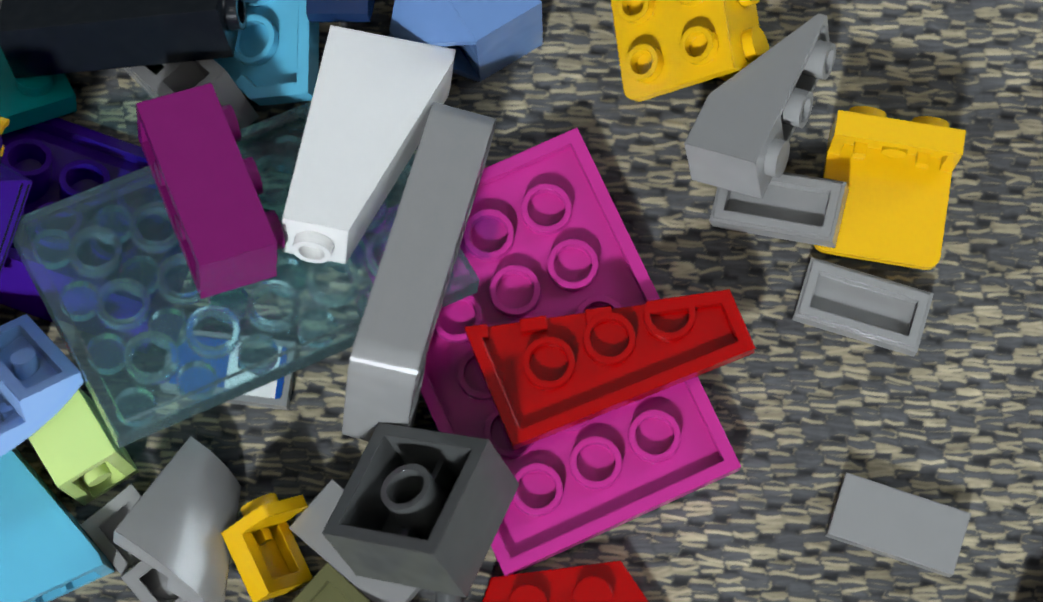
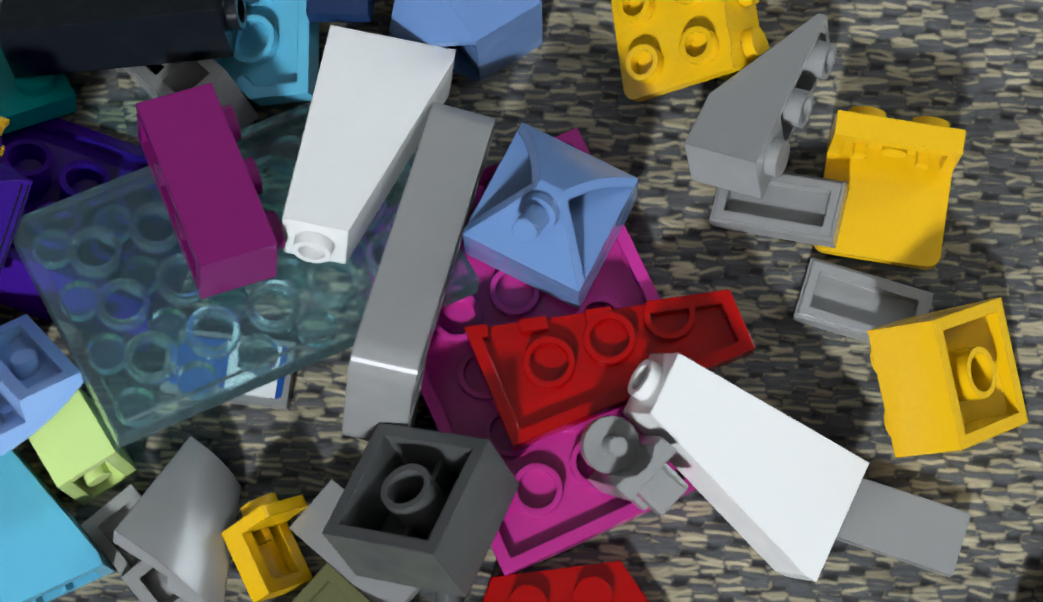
none -> medium blue piece [462,122,638,310]
none -> light grey hips [580,415,689,516]
none -> white slope [623,353,869,582]
none -> yellow slope [867,297,1028,458]

